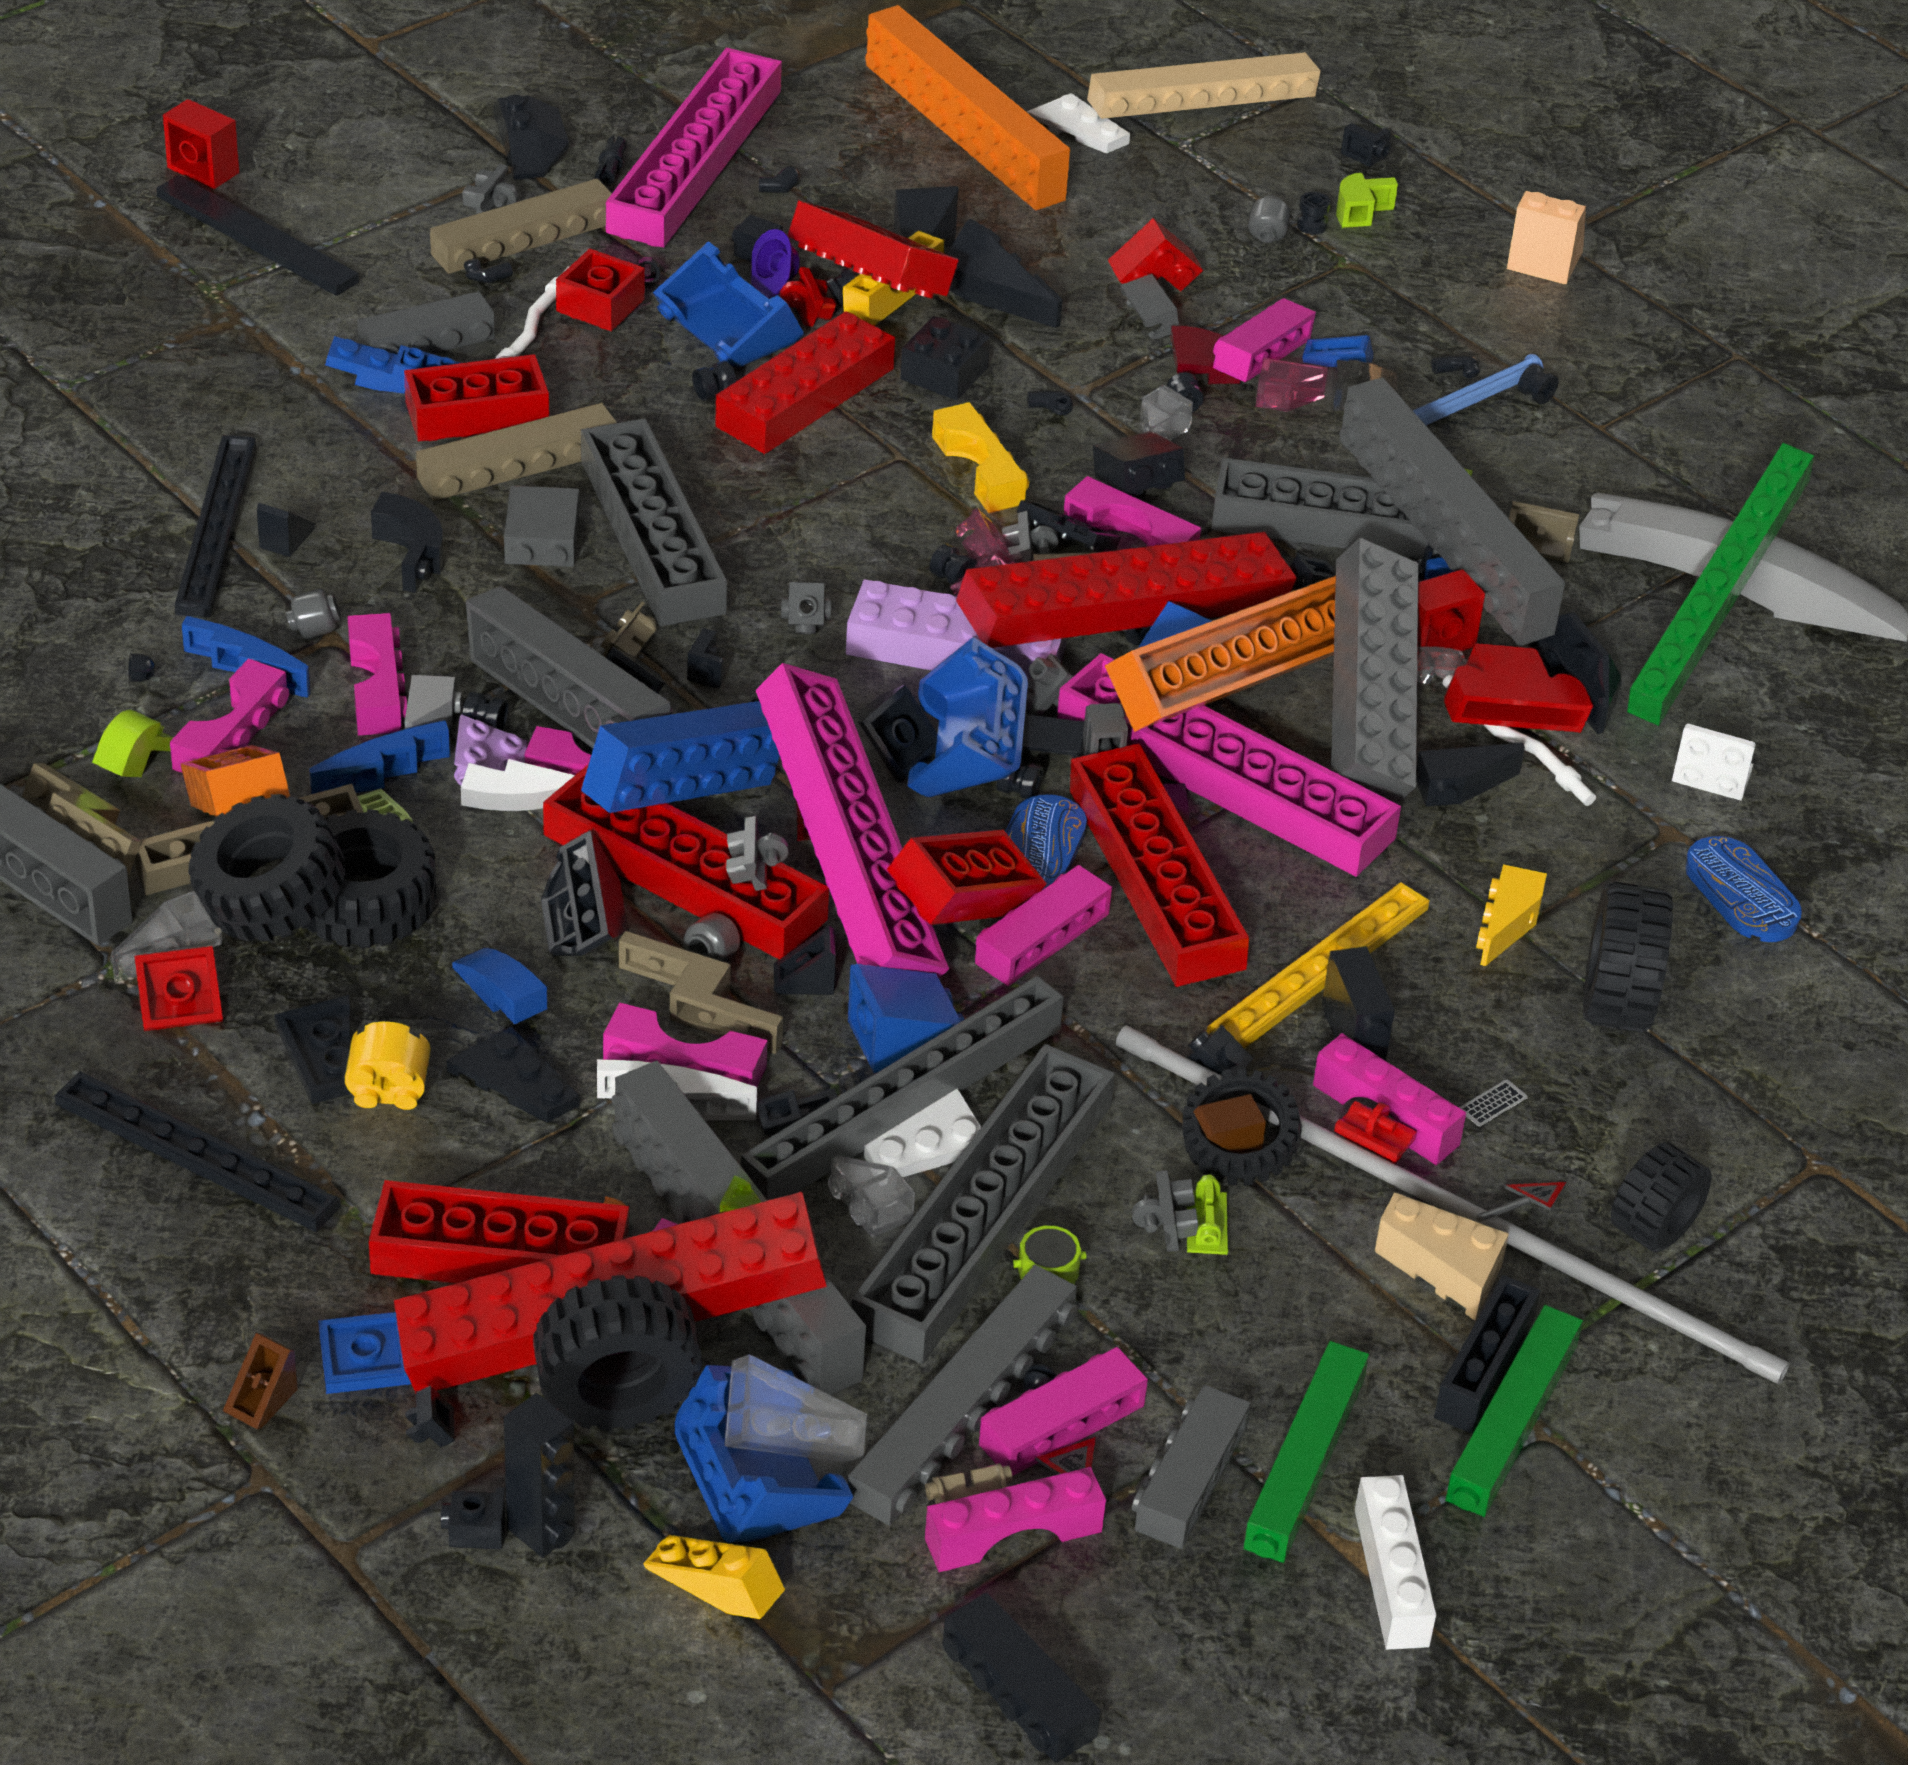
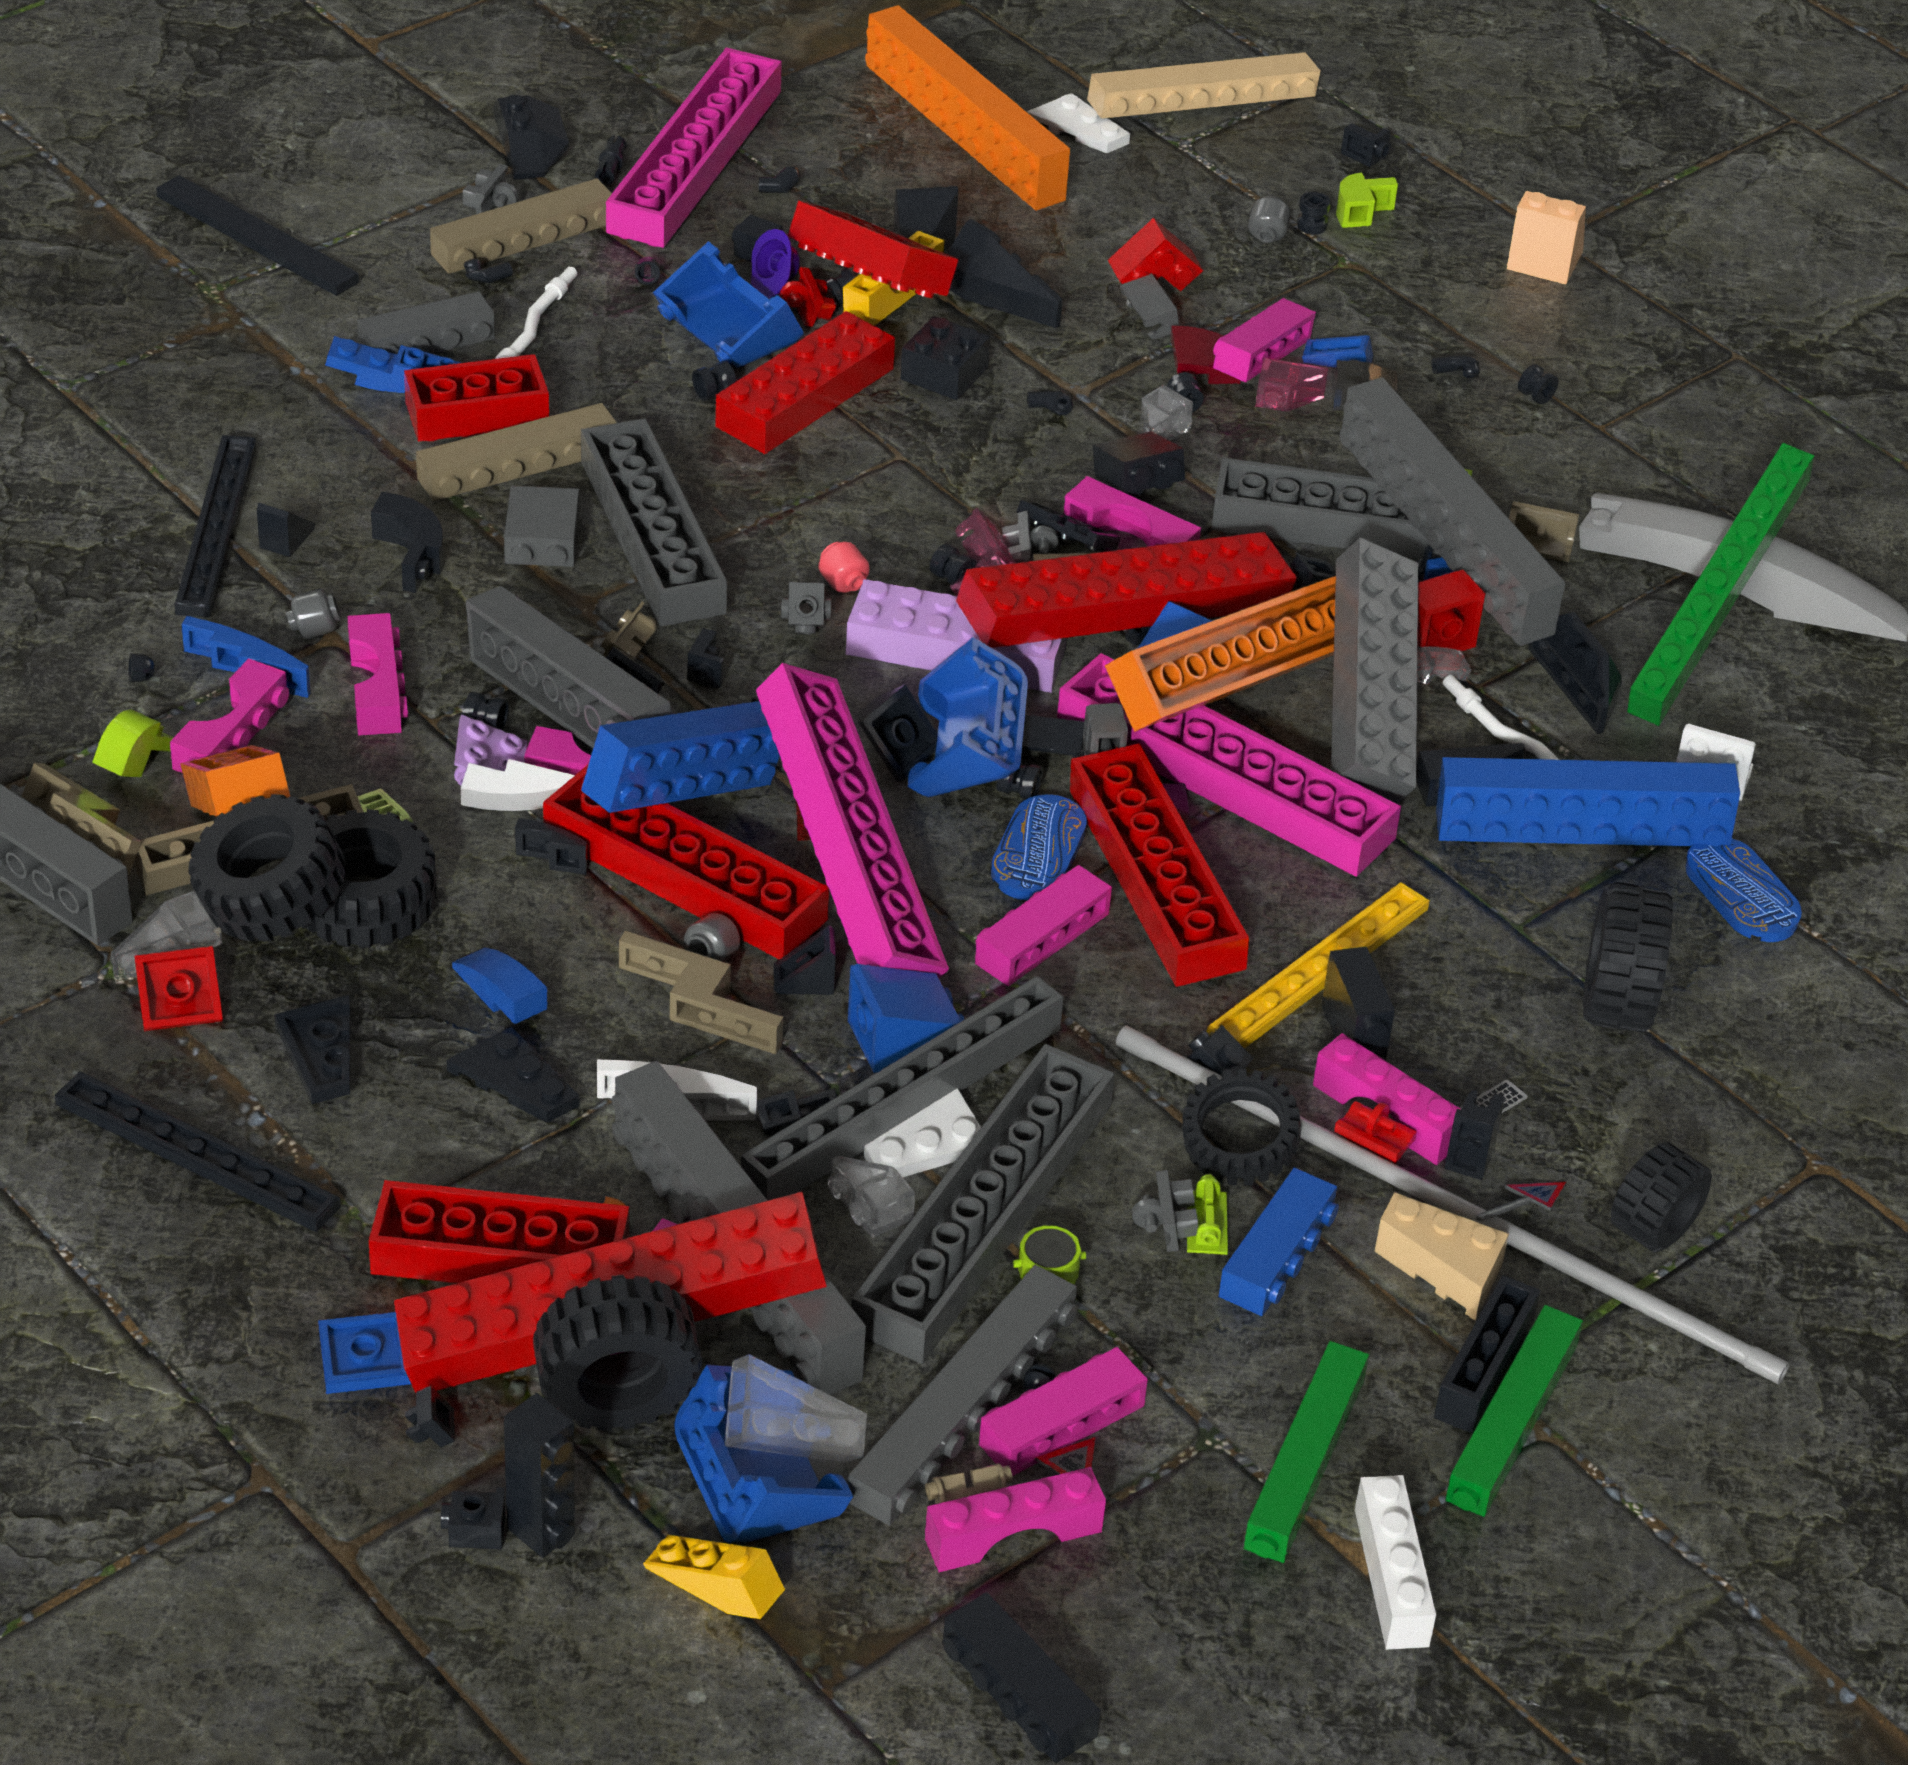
red brick [163,99,239,189] -> none
reddish brown slope [223,1333,298,1429] -> none
blue slope [309,720,450,794] -> none
yellow brick [345,1022,431,1110] -> none
light grey slope [405,675,462,730] -> none
wedge [541,830,629,956] -> none
red brick [556,248,645,331] -> none
dark pink arch [603,1002,768,1087] -> none
clear neon green tile [719,1175,761,1214] -> none
dark grey hips [726,816,789,891] -> none
red brick [886,830,1047,925] -> none
yellow arch [932,402,1029,513] -> none
dark grey hips [1025,653,1074,716] -> none
dark grey brick [1132,1385,1251,1549] -> none
reddish brown slope [1193,1094,1266,1154] -> none
medium blue axle [1413,354,1544,426] -> none
red brick [1443,643,1593,733] -> none
yellow slope [1476,864,1547,966] -> none
none -> black slope [515,817,588,875]
none -> coral head [818,542,870,593]
none -> blue brick [1218,1168,1339,1316]
none -> blue brick [1436,757,1740,846]
none -> black hinge [1444,1091,1505,1180]

